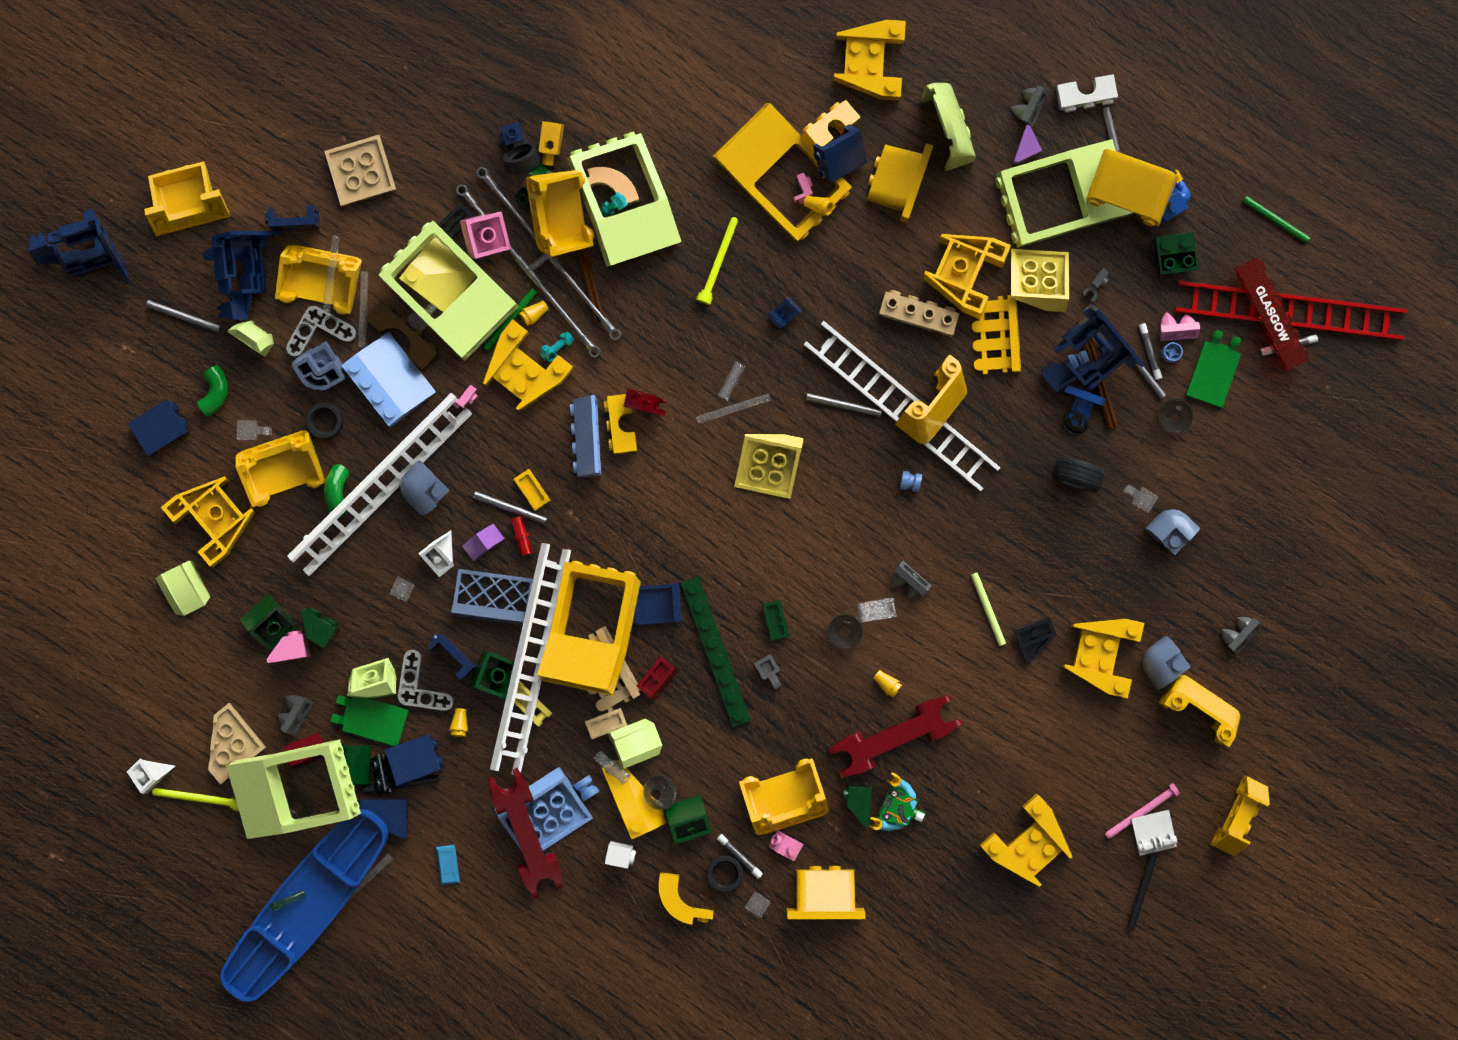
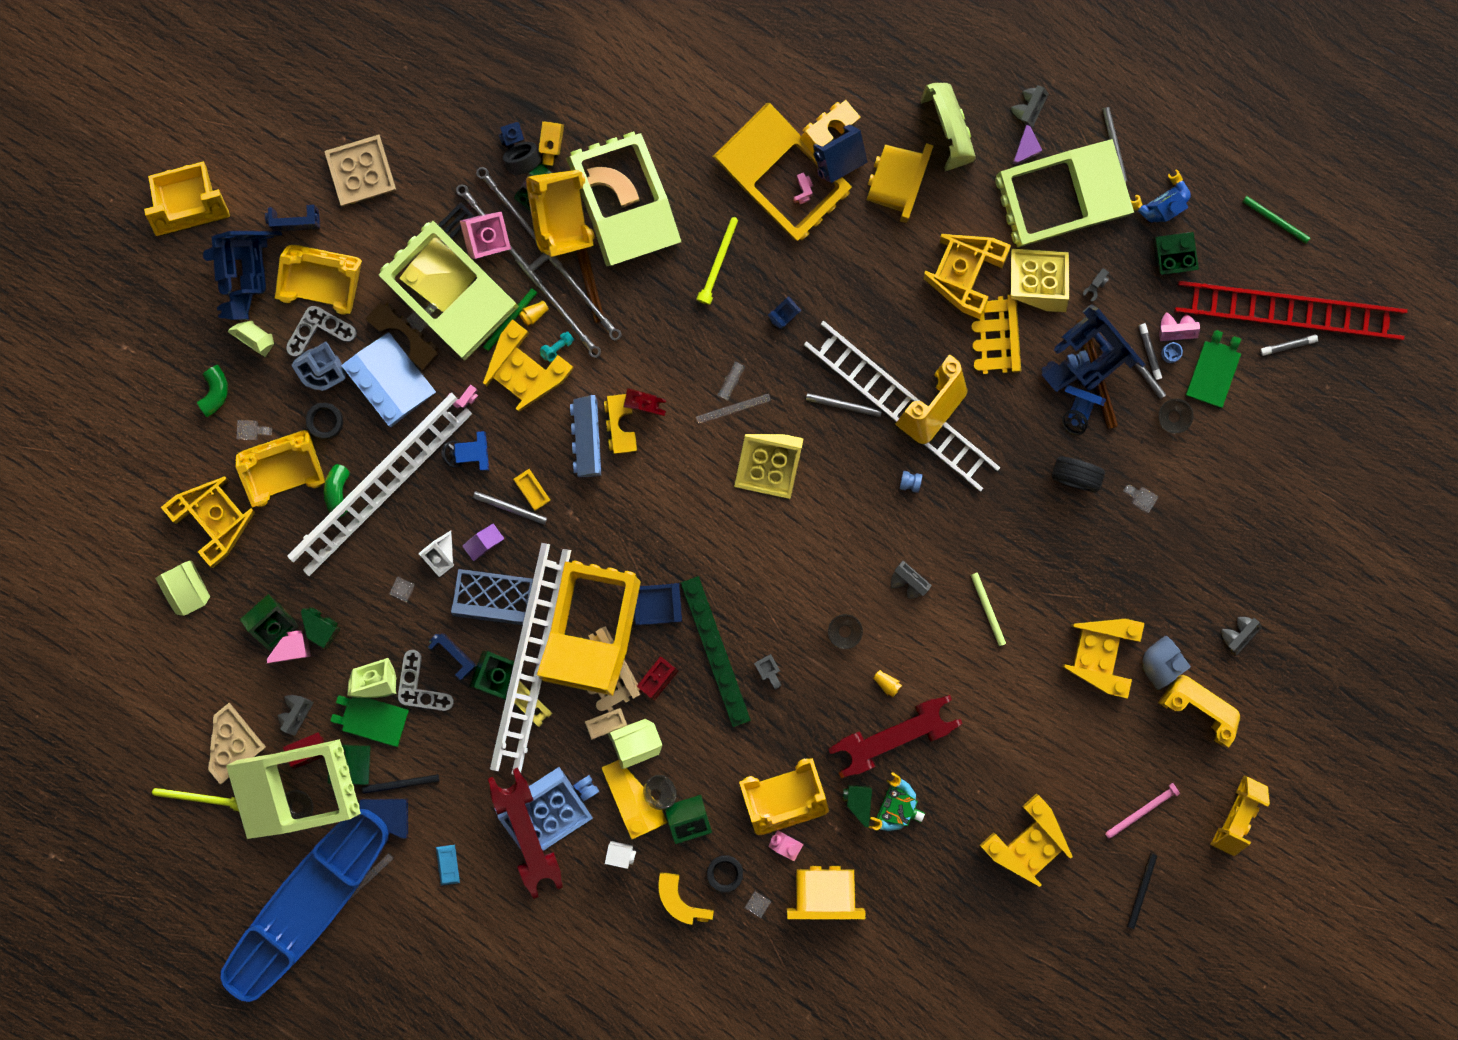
dark blue container [28,209,130,282] -> none
white slope [127,758,175,794] -> none
dark blue panel [128,399,190,457] -> none
flat silver bar [146,300,220,333] -> none
bar [269,890,306,911] -> none
clear bar [323,235,340,311] -> none
clear bar [358,271,369,348] -> none
black hinge [370,754,395,796] -> none
dark blue panel [385,734,445,789] -> none
sand blue brick [400,460,450,515] -> none
yellow cone [449,708,468,737] -> none
red pin [510,516,533,556] -> none
clear pin [594,751,630,784] -> none
teal bar [601,192,628,216] -> none
flat silver bar [717,834,763,879] -> none
dark green plate [761,600,789,641] -> none
yellow cone [804,195,834,216] -> none
yellow wedge [833,20,906,101] -> none
clear plate [857,598,897,623] -> none
tan brick [879,290,959,337] -> none
black wing [1013,616,1057,665] -> none
white arch [1055,74,1118,112] -> none
yellow windscreen [1086,149,1177,226] -> none
white hinge [1131,810,1178,856] -> none
sand blue brick [1145,509,1200,555] -> none
clear red brick [1234,257,1309,372] -> none
none -> blue piece [441,431,489,471]

